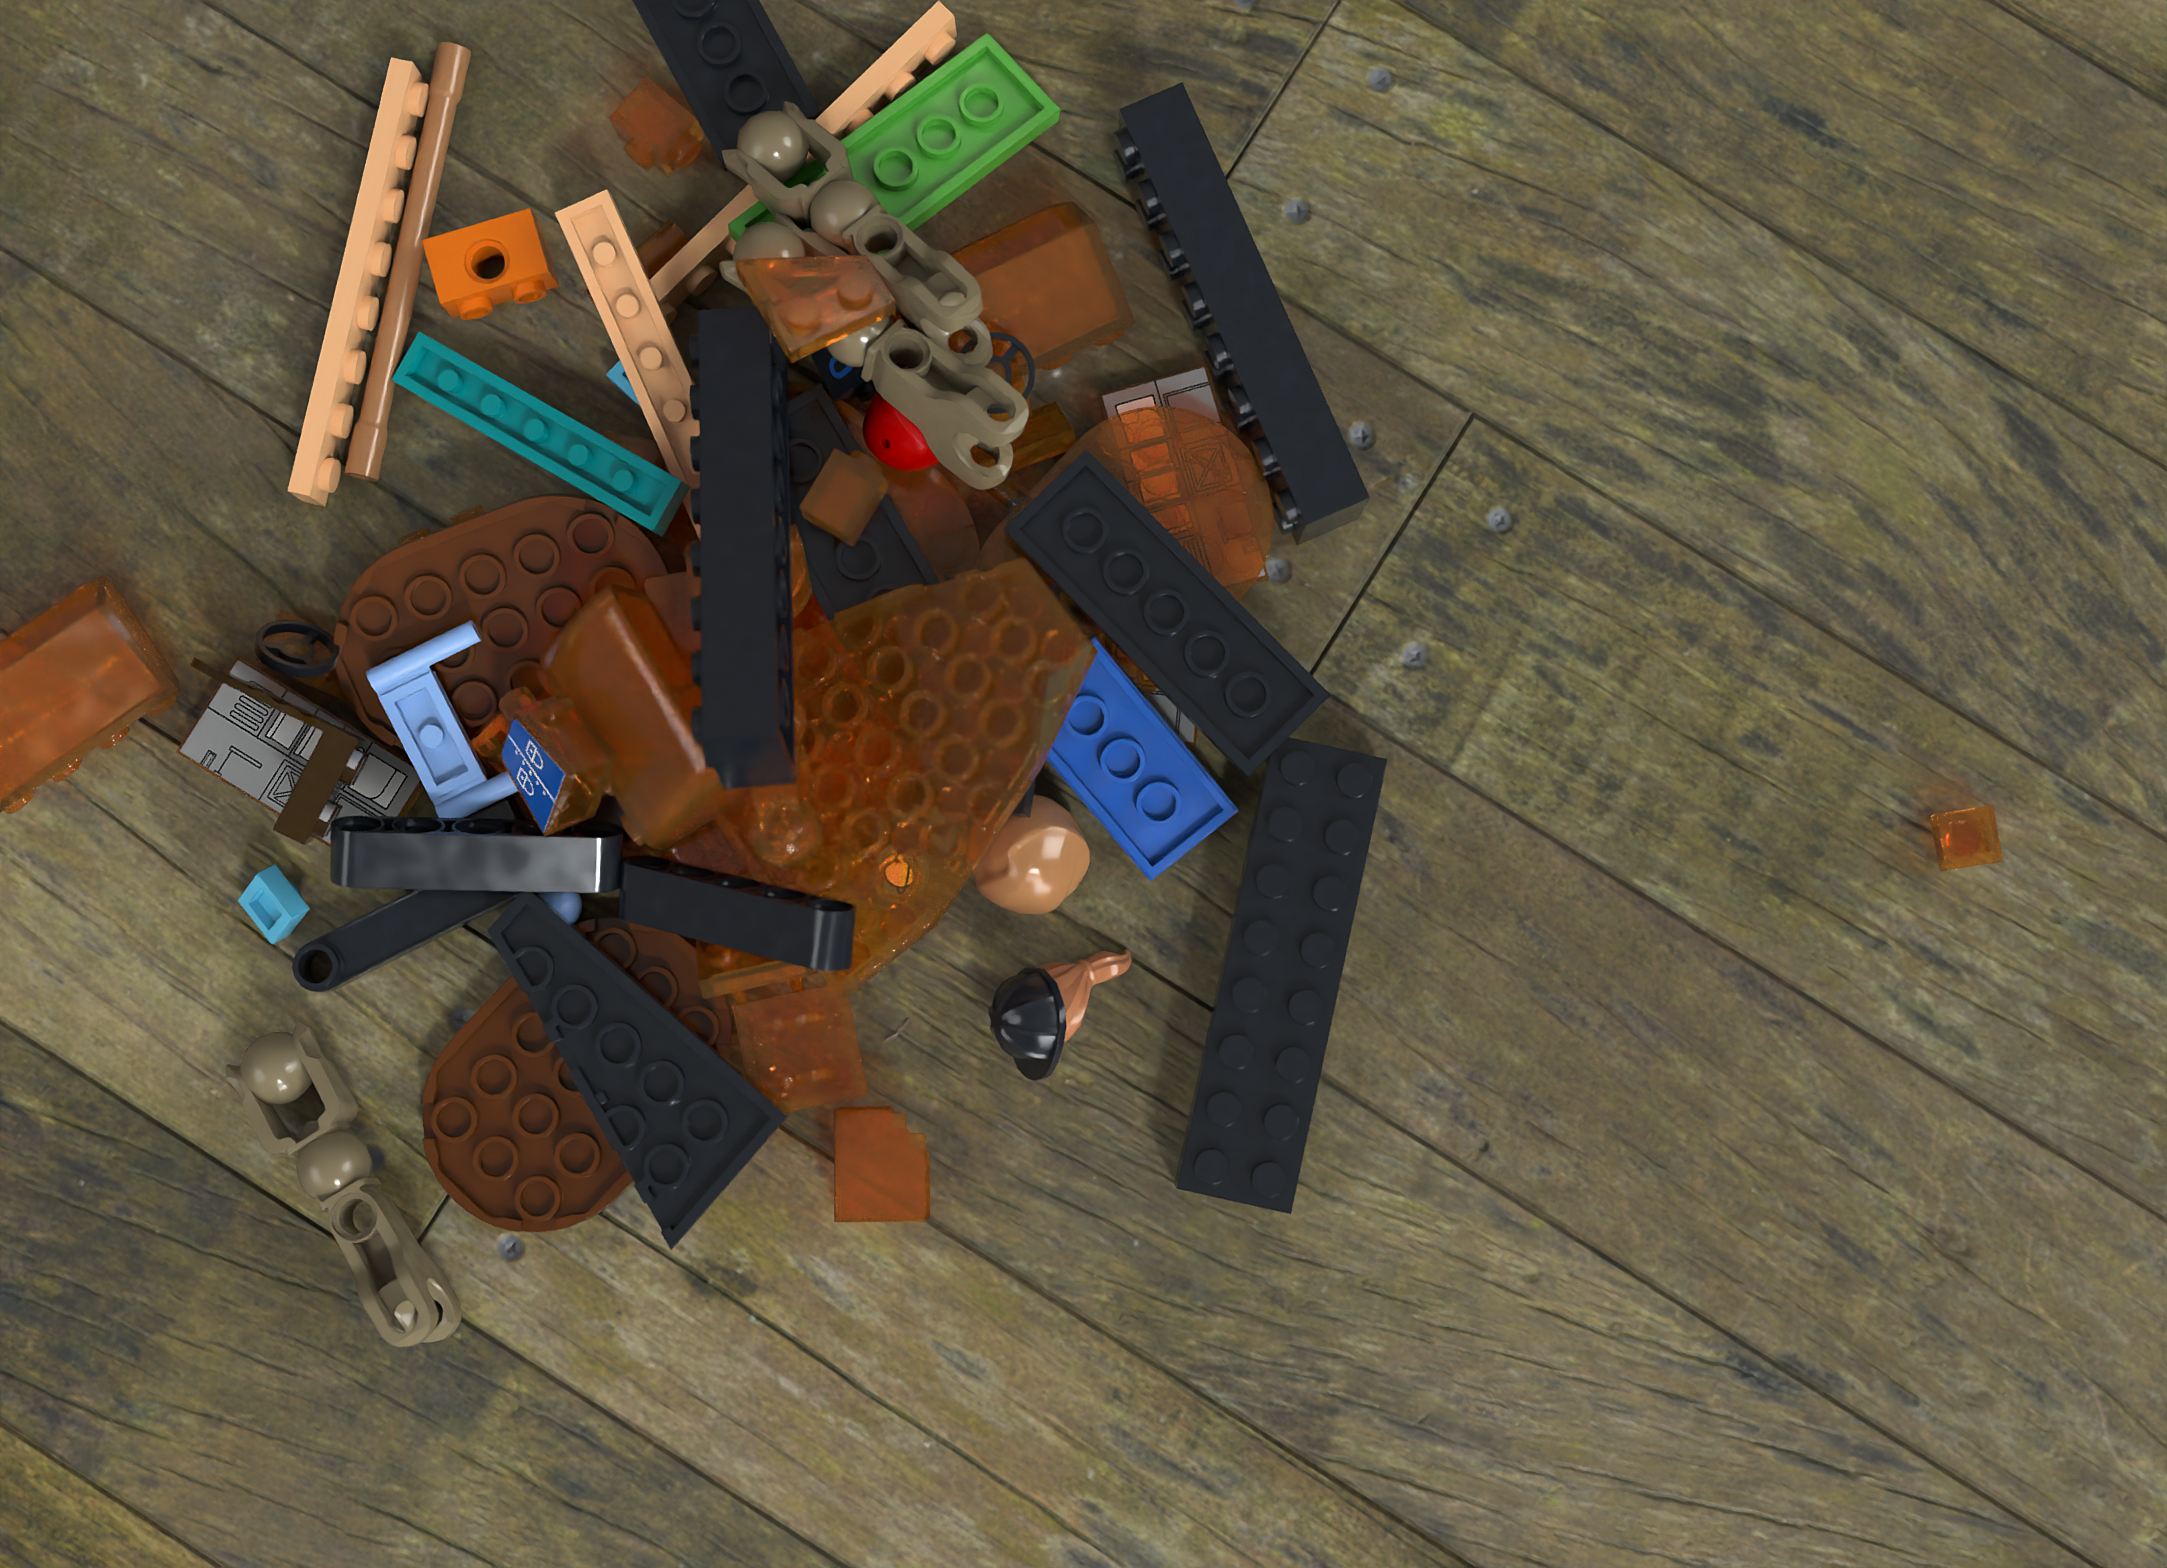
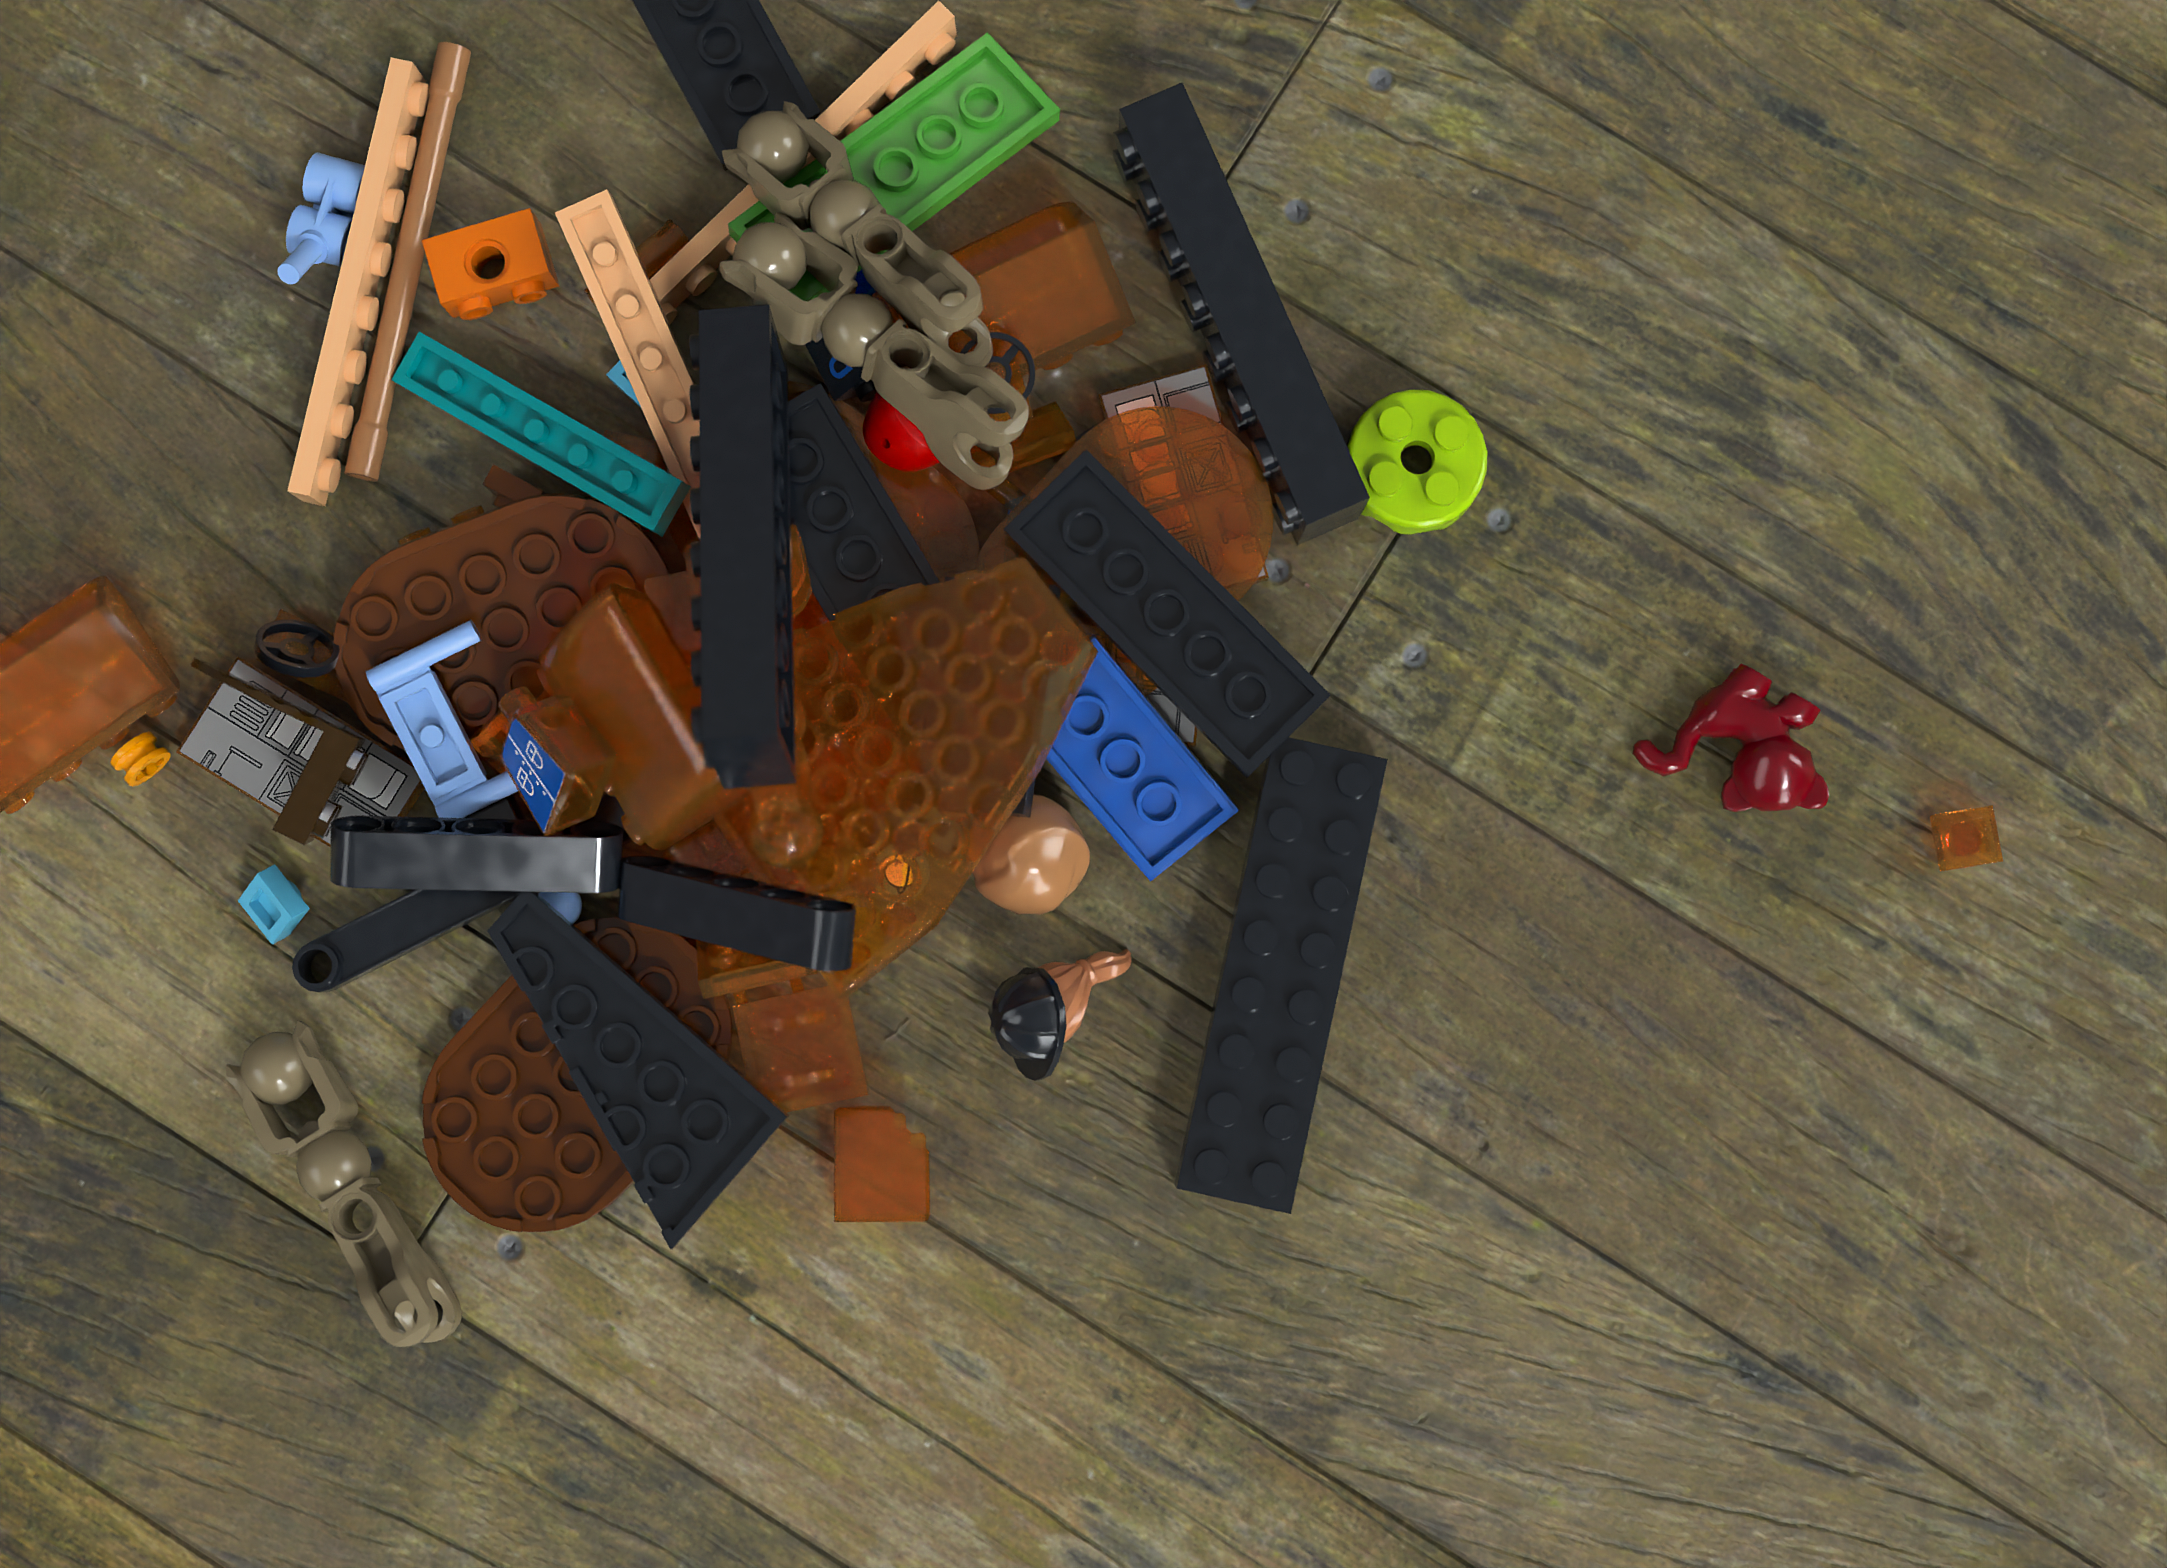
clear orange brick [609,76,704,178] -> none
clear orange wing [735,255,896,363] -> none
clear orange brick [799,448,888,547] -> none
none -> light orange bush [110,731,171,787]
none -> light blue beam [278,152,365,284]
none -> reddish brown plate [483,464,546,508]
none -> lime plate [1346,389,1487,534]
none -> dark red animal [1632,663,1829,812]

